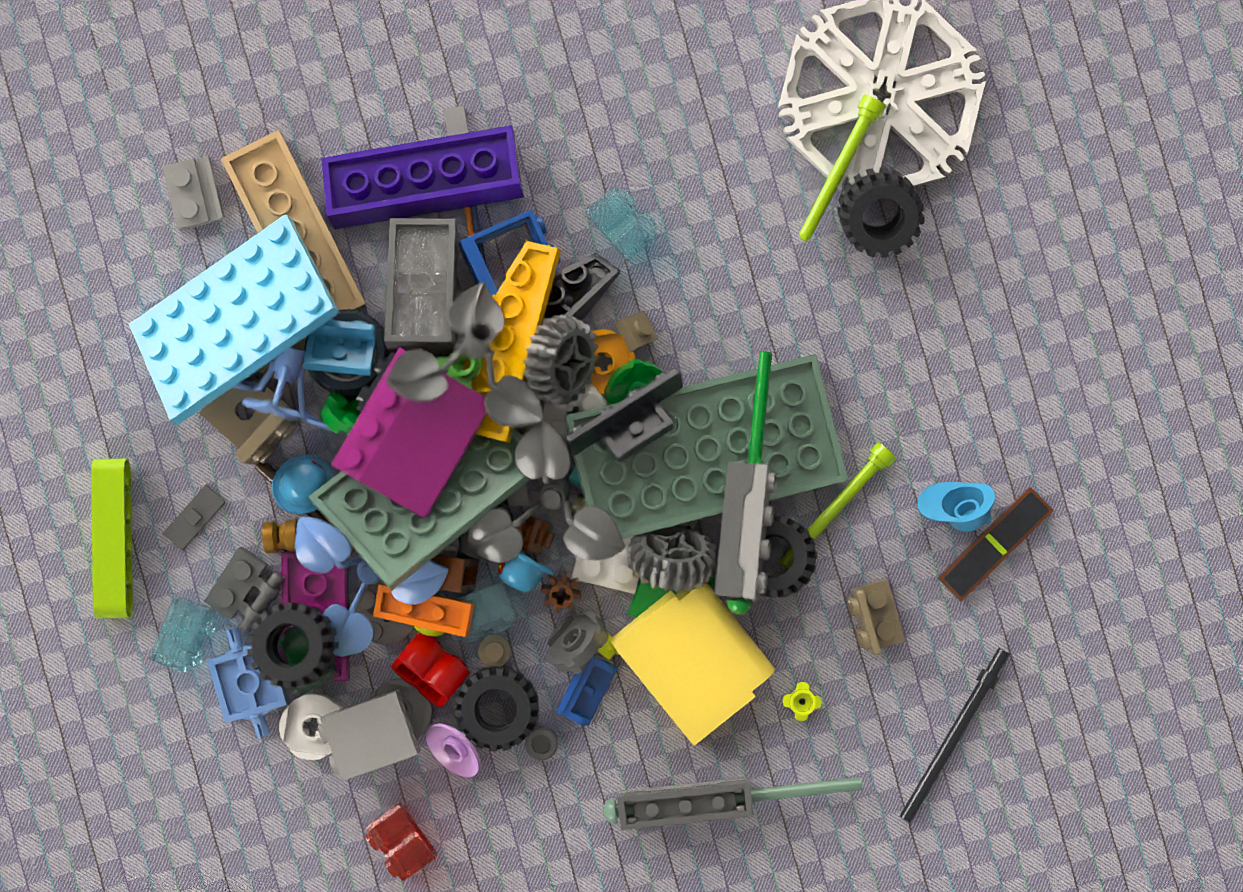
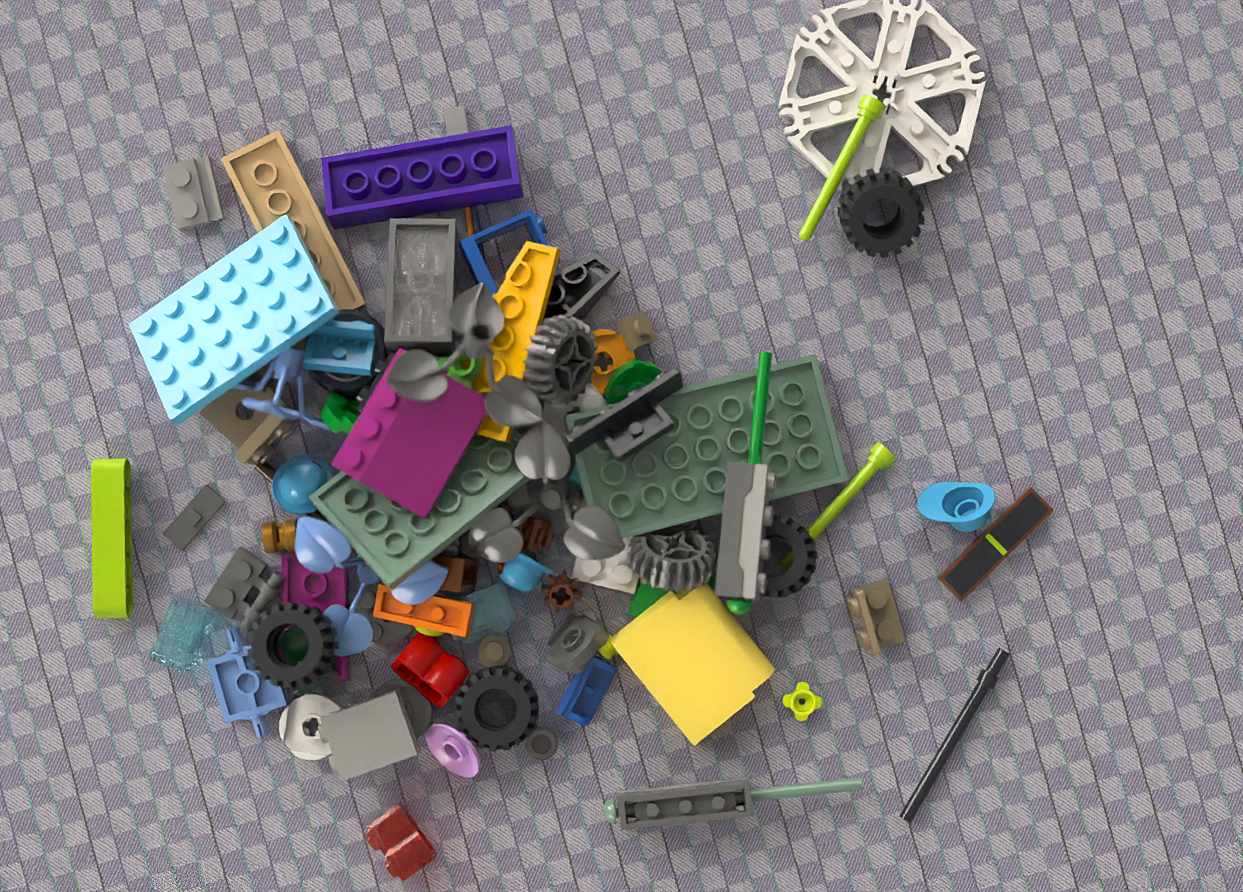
clear light blue brick [585,186,658,262] -> none

